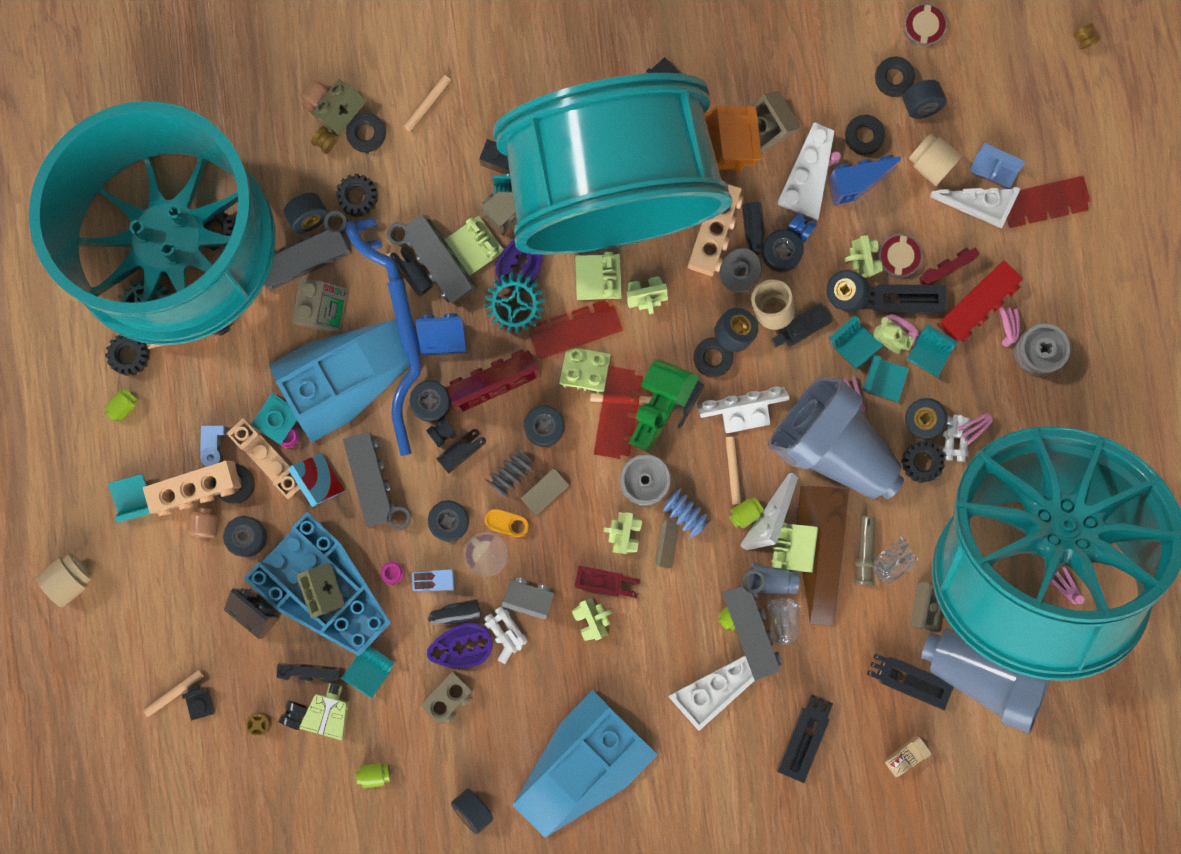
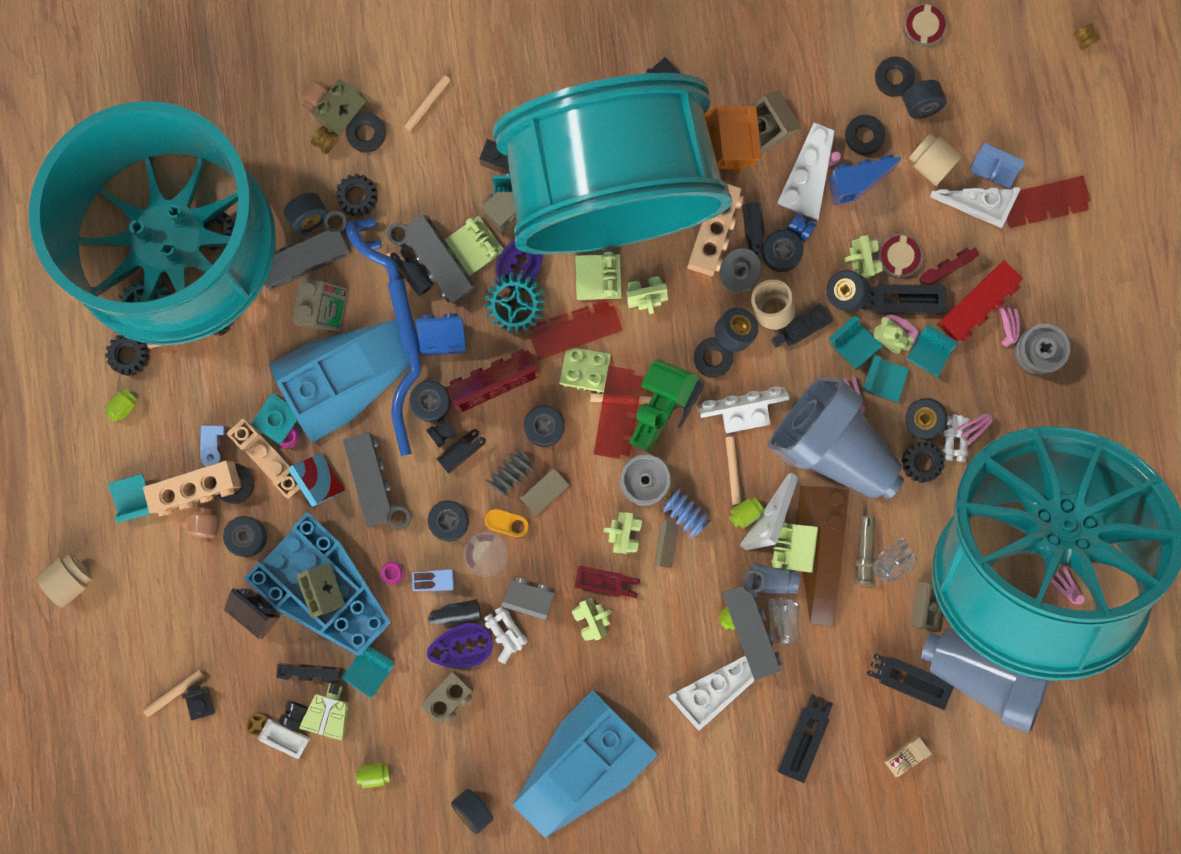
none -> white tile [258,718,310,759]

